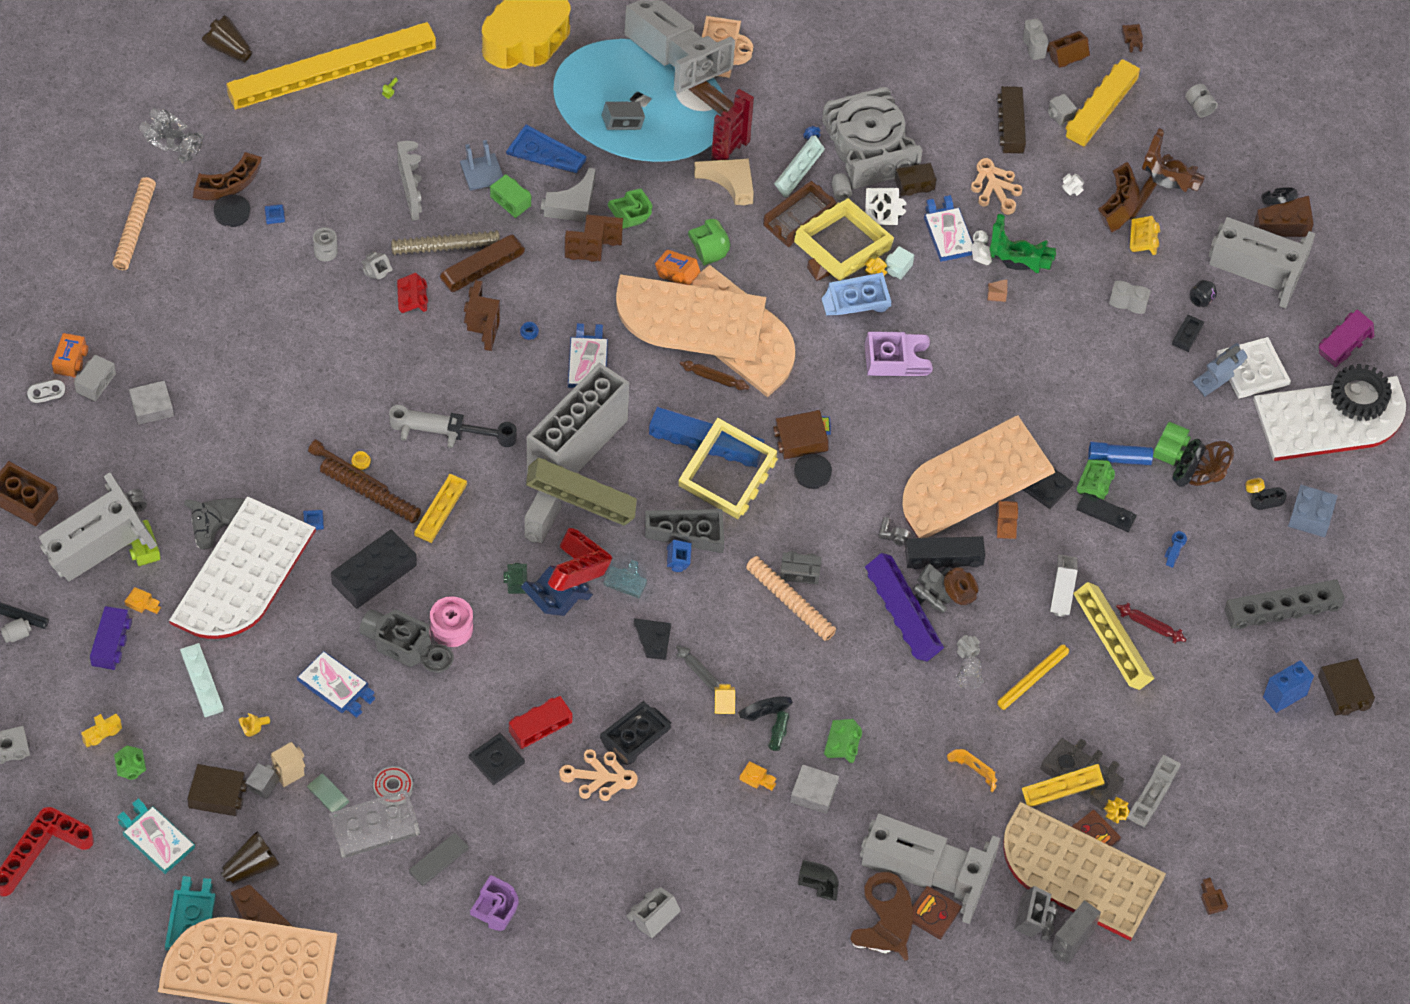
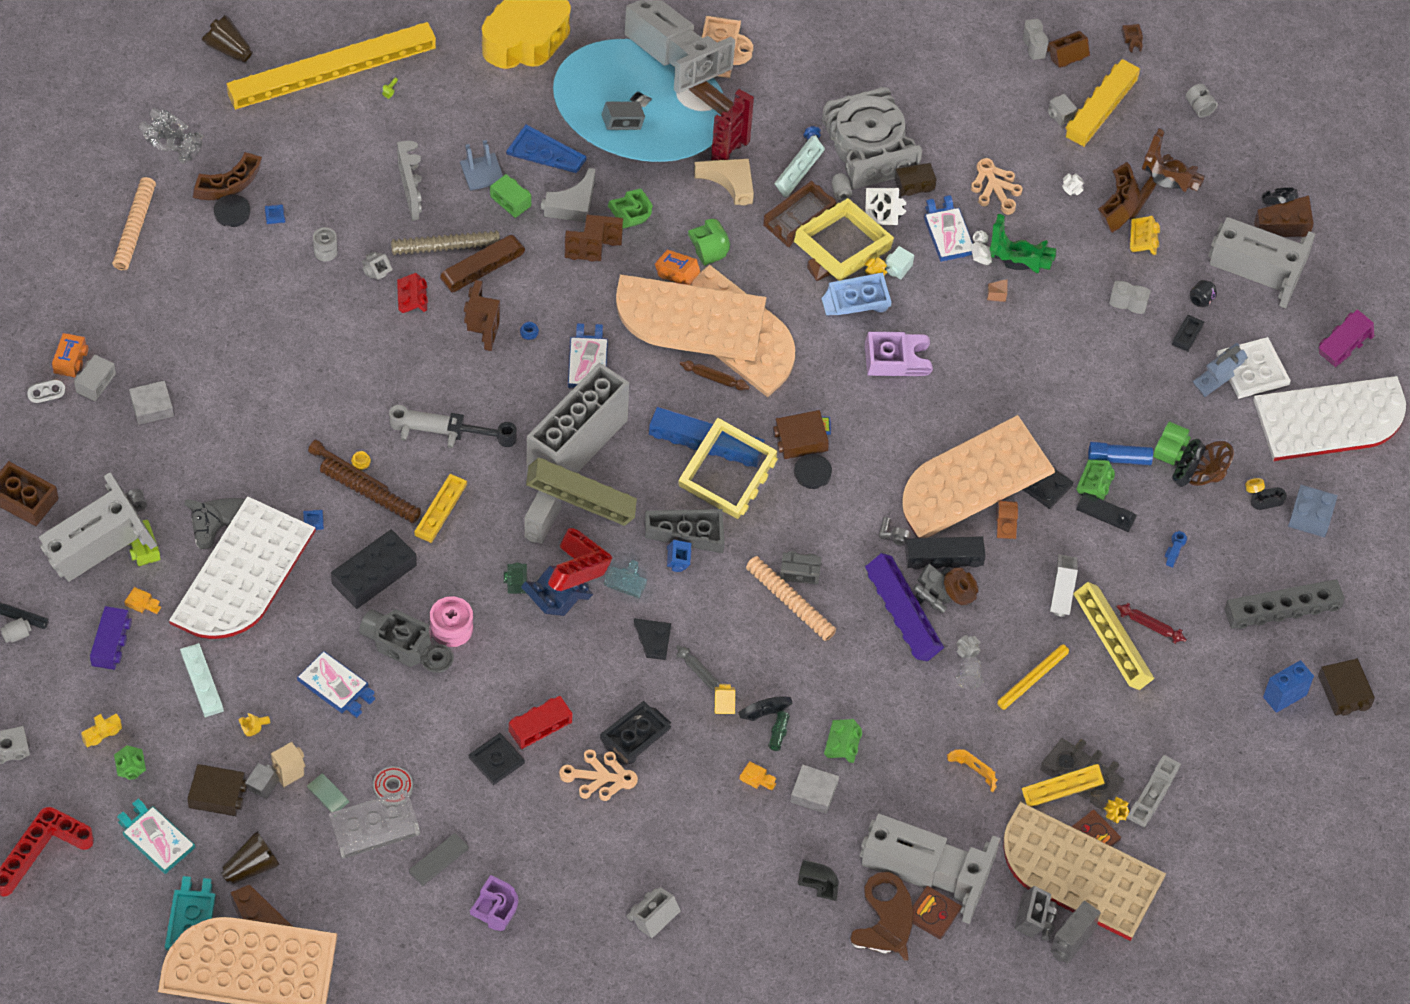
dark brown brick [997,86,1026,154] -> none
reddish brown plate [1200,878,1228,915] -> none
black tyre [1331,364,1392,421] -> none

